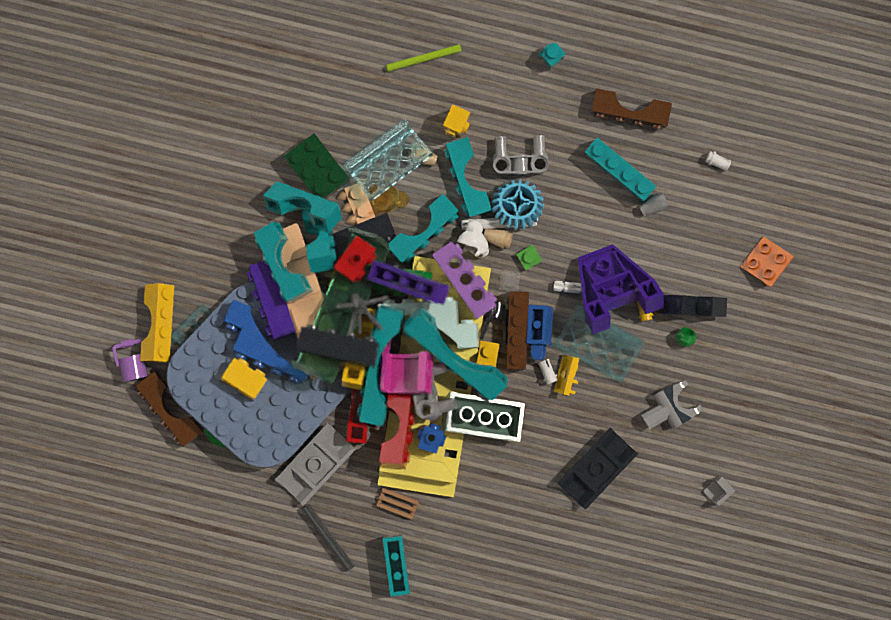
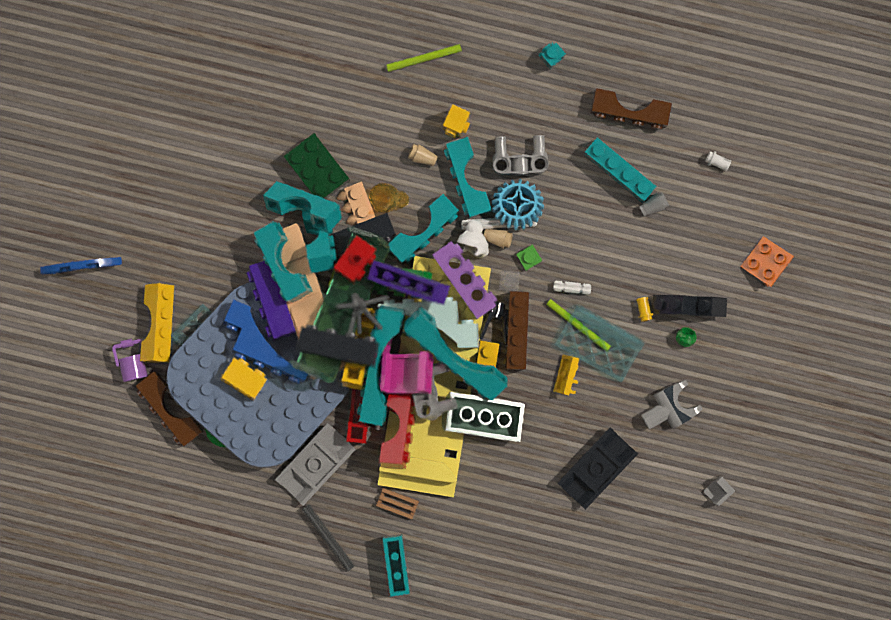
clear light blue fence [344,119,433,201] -> none
blue brick [417,423,446,454] -> none
blue brick [527,305,553,361] -> none
white pin [538,359,558,385] -> none
dark purple wedge [578,244,664,335] -> none
none -> blue tile [40,257,122,275]
none -> lime bar [546,299,611,352]

